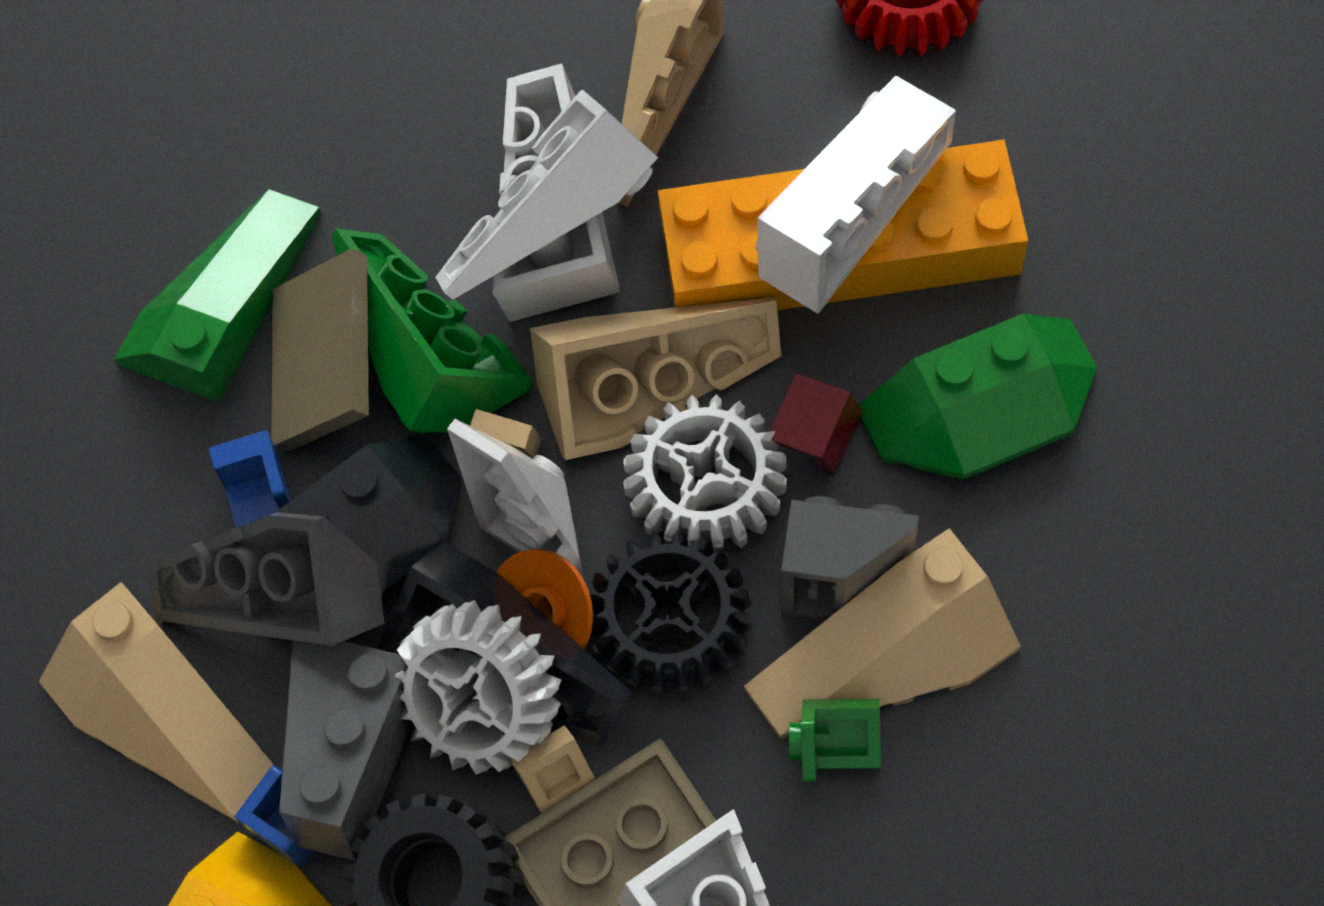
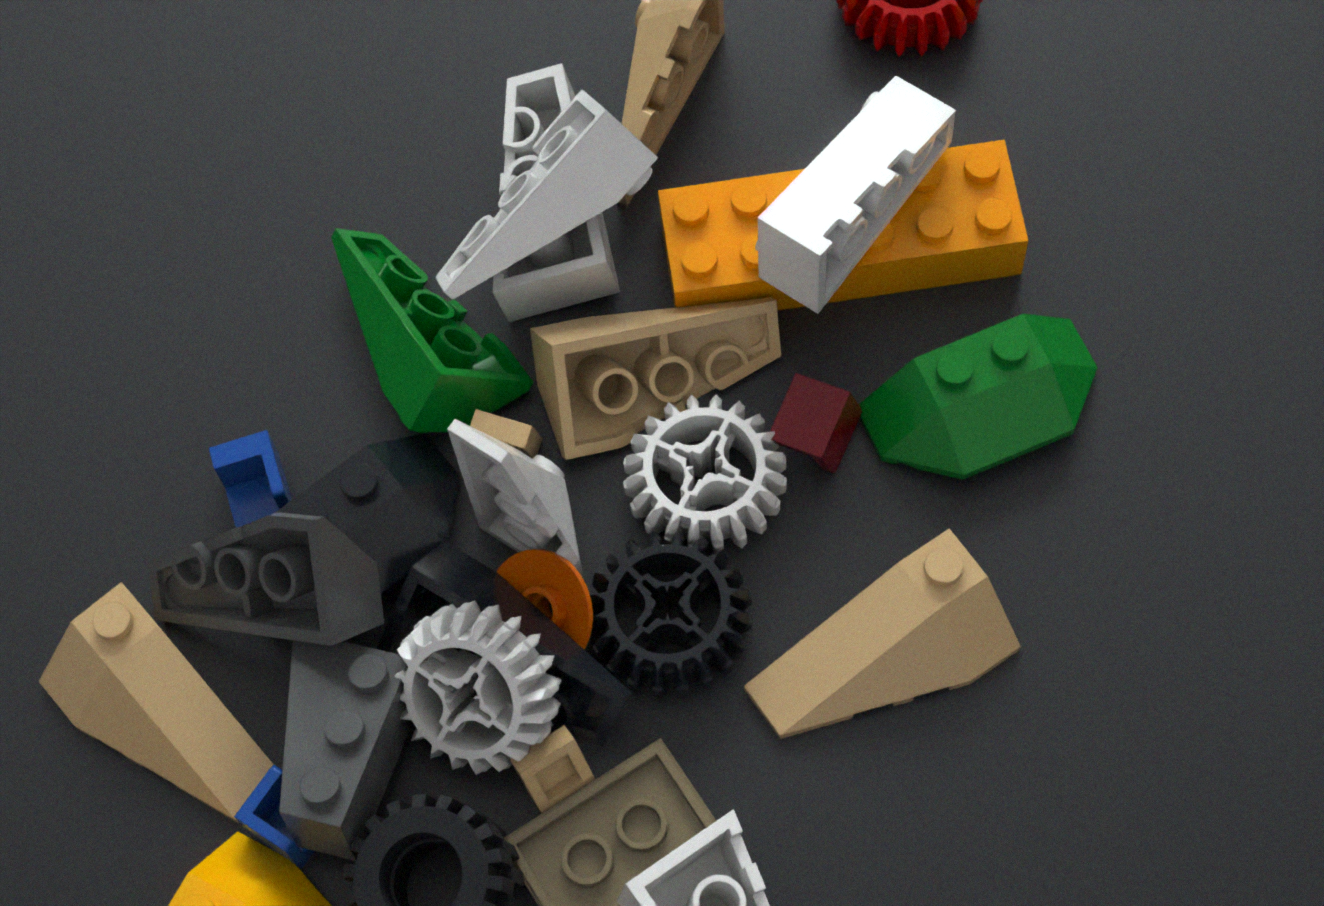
green wedge [113,189,321,403] -> none
dark tan tile [271,248,369,452] -> none
dark grey slope [781,496,919,620] -> none
green bracket [789,699,881,782] -> none

